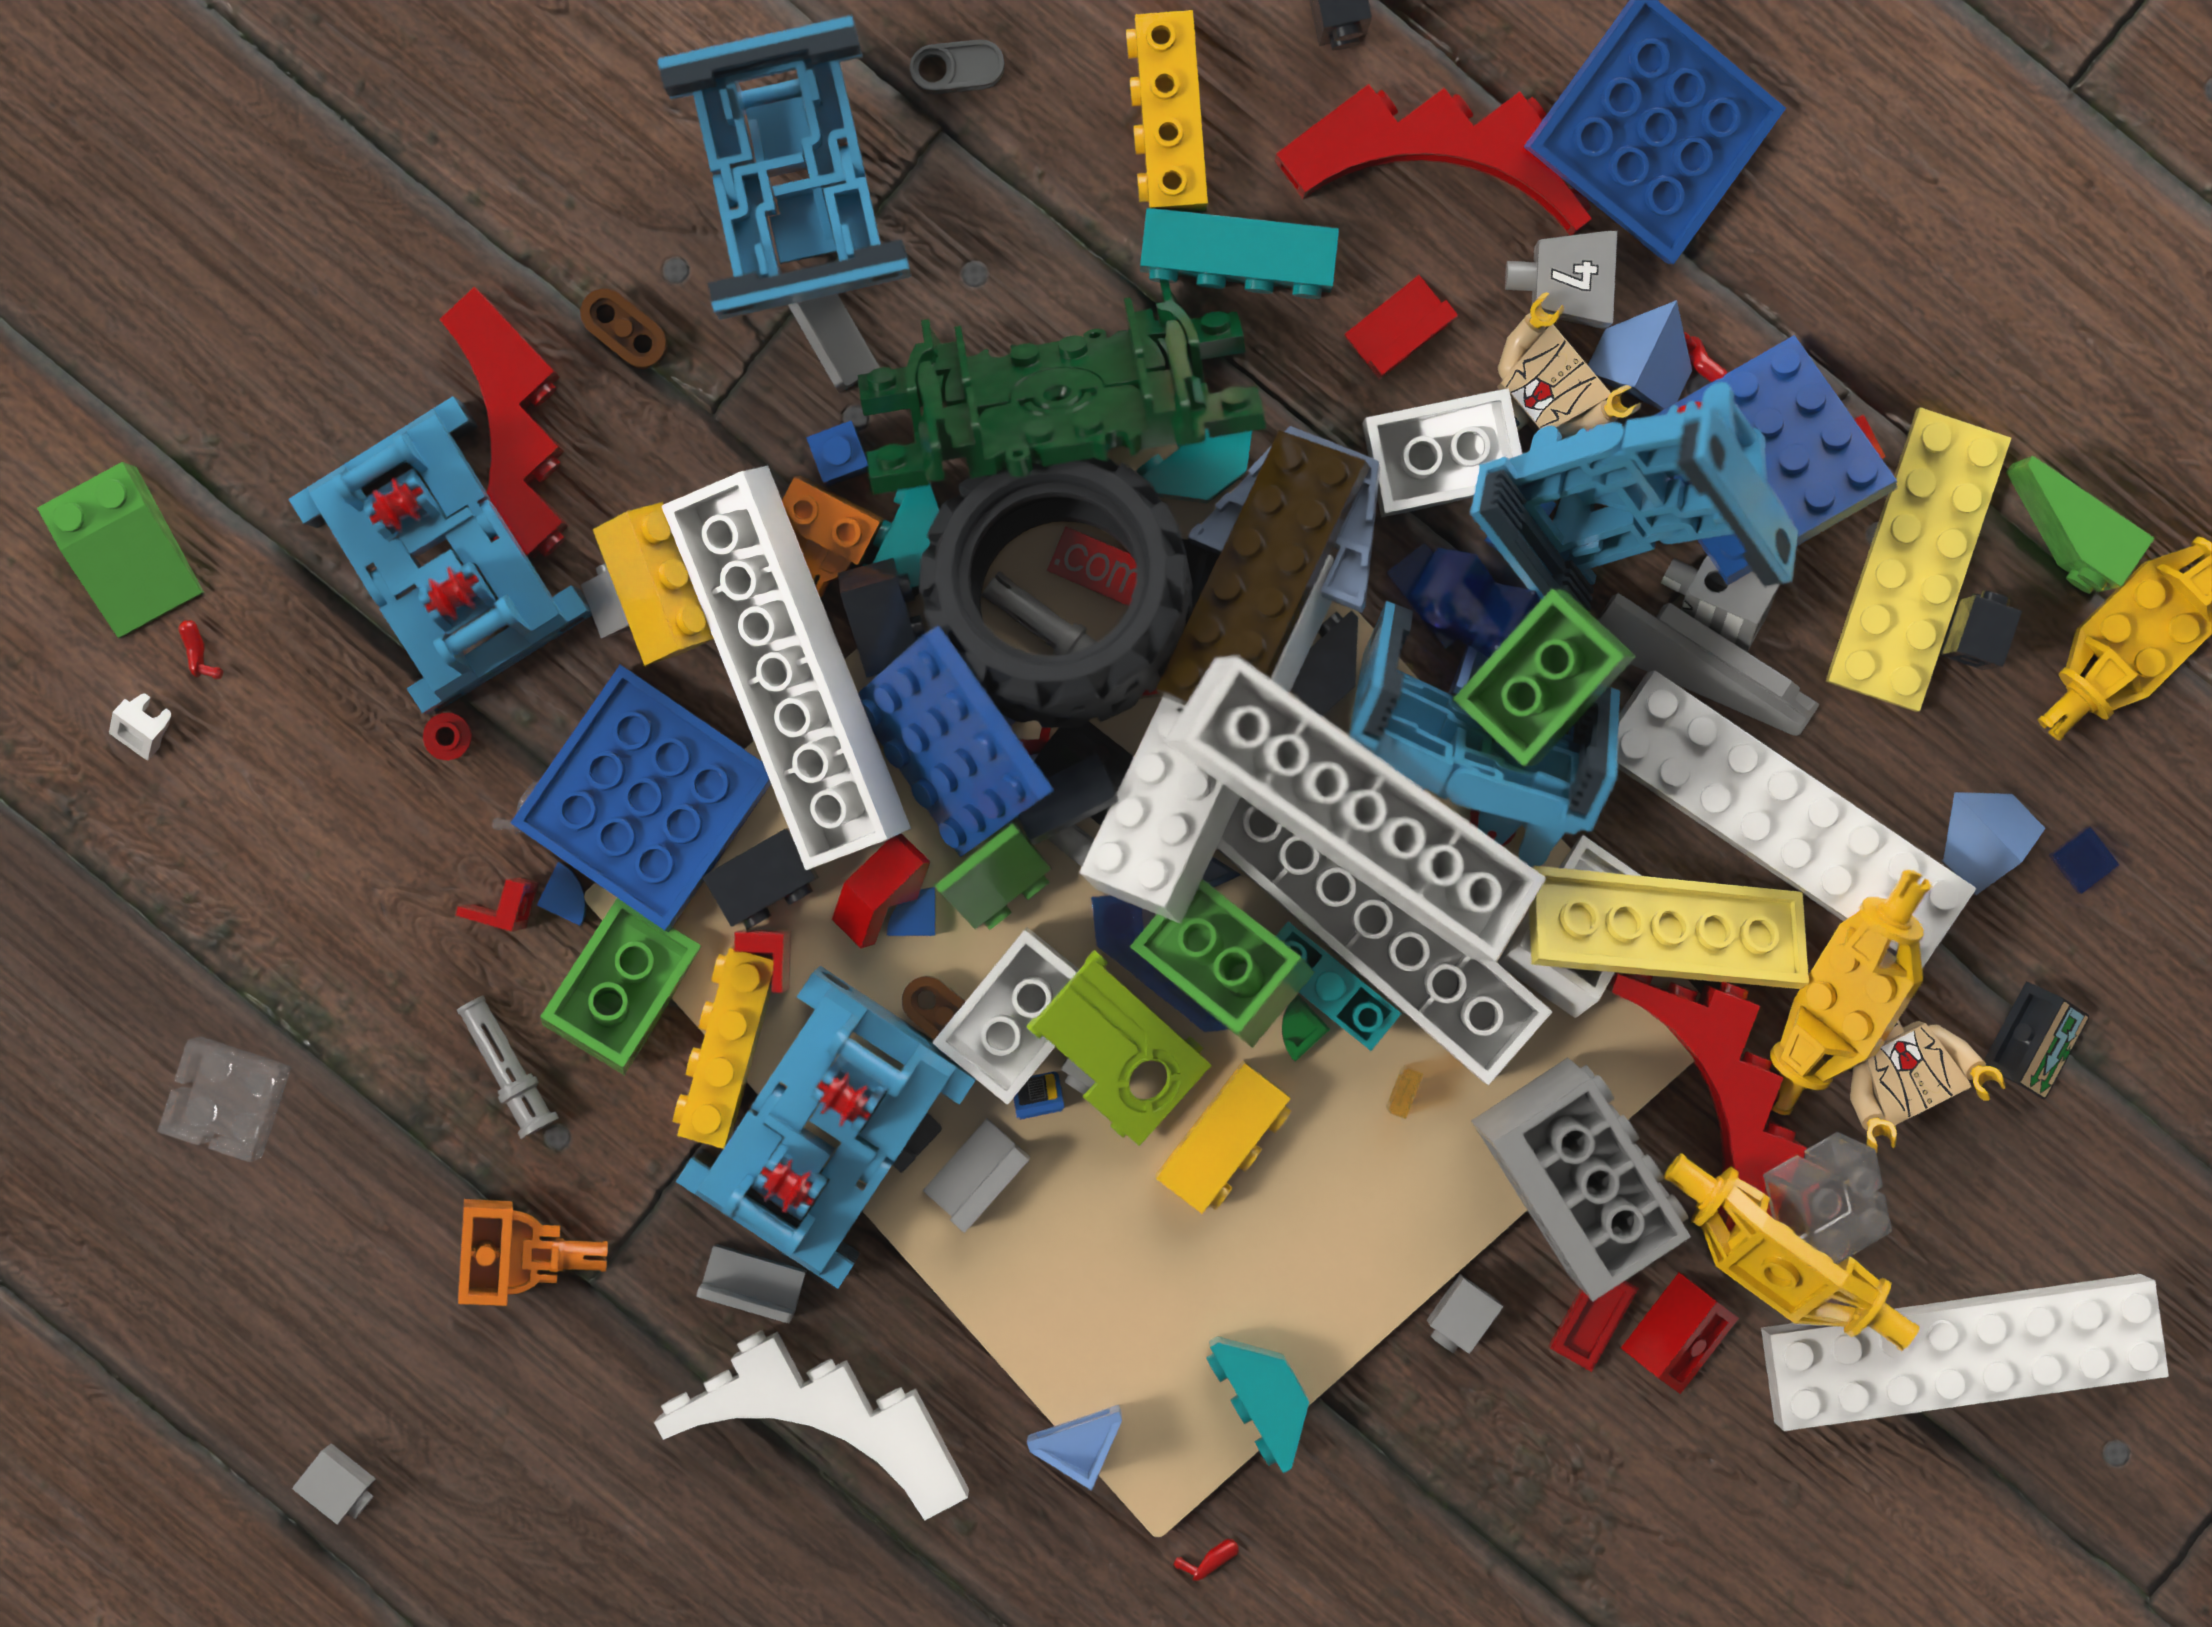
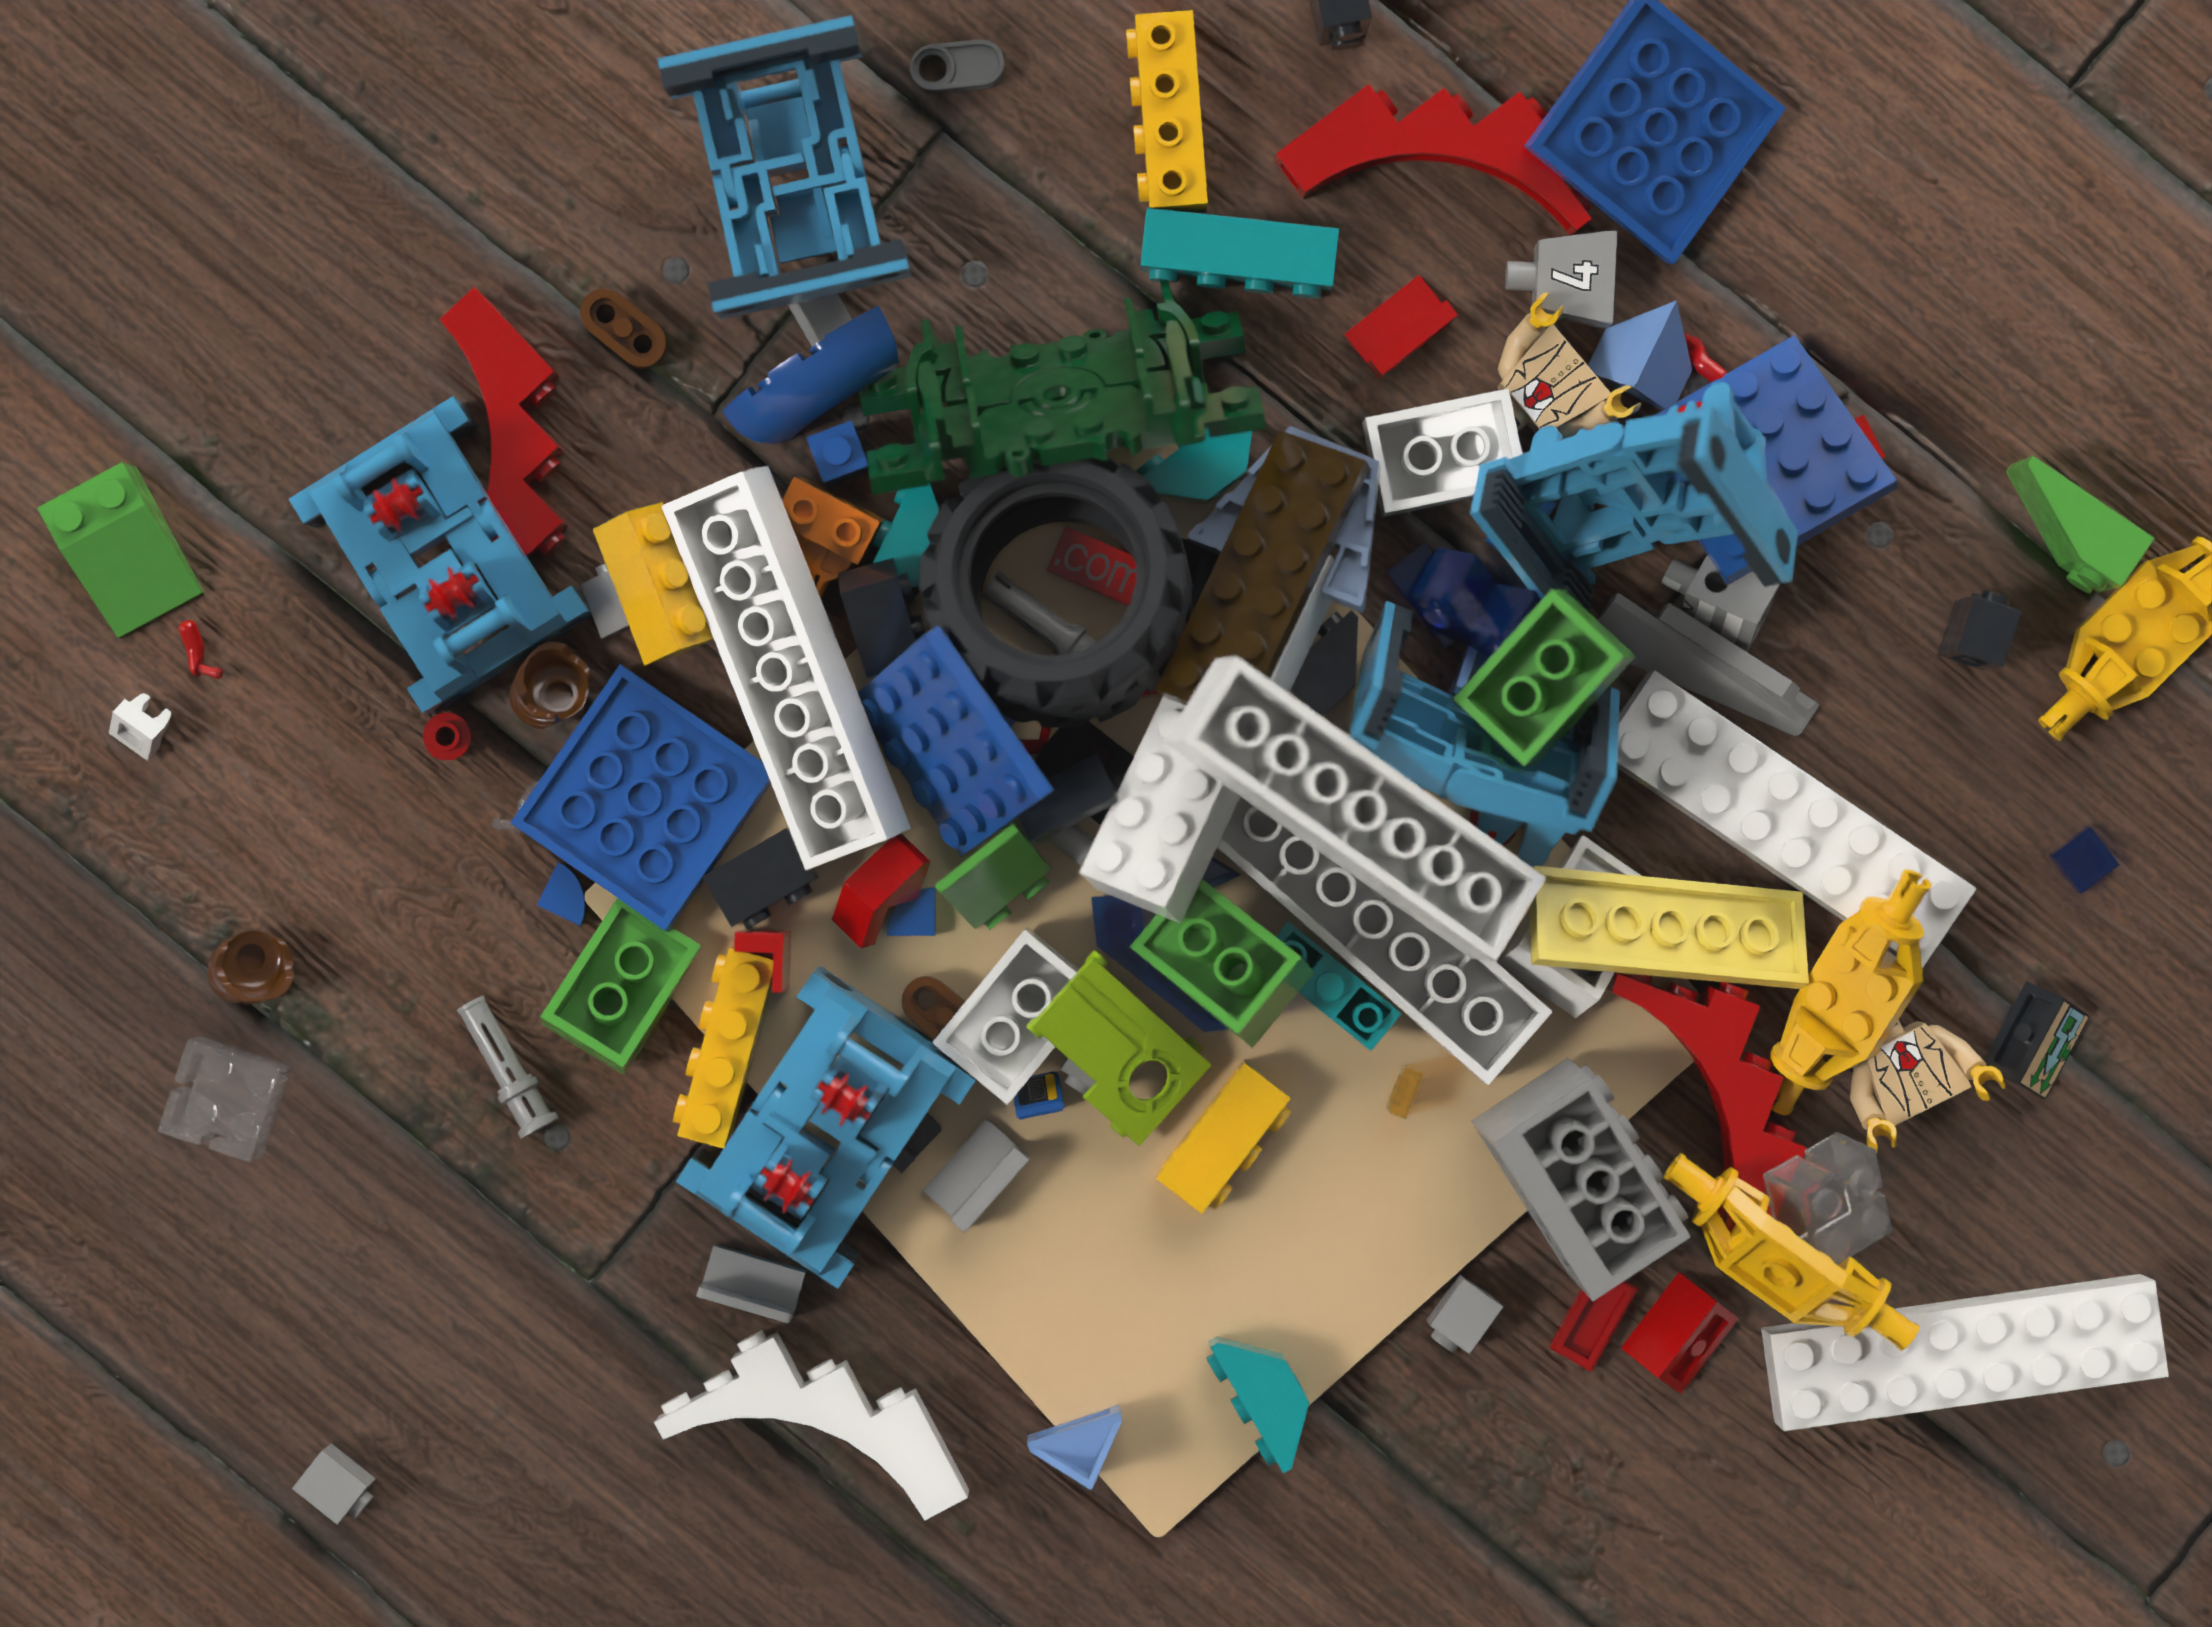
red panel [455,878,539,932] -> none
orange brick [458,1199,608,1306] -> none
red piece [1173,1538,1239,1581] -> none
green tile [1282,994,1330,1062] -> none
light yellow plate [1825,407,2011,712] -> none
medium blue slope [1941,792,2046,895] -> none
none -> reddish brown hair [207,930,294,1005]
none -> reddish brown hair [509,642,592,729]
none -> blue brick [722,306,898,444]

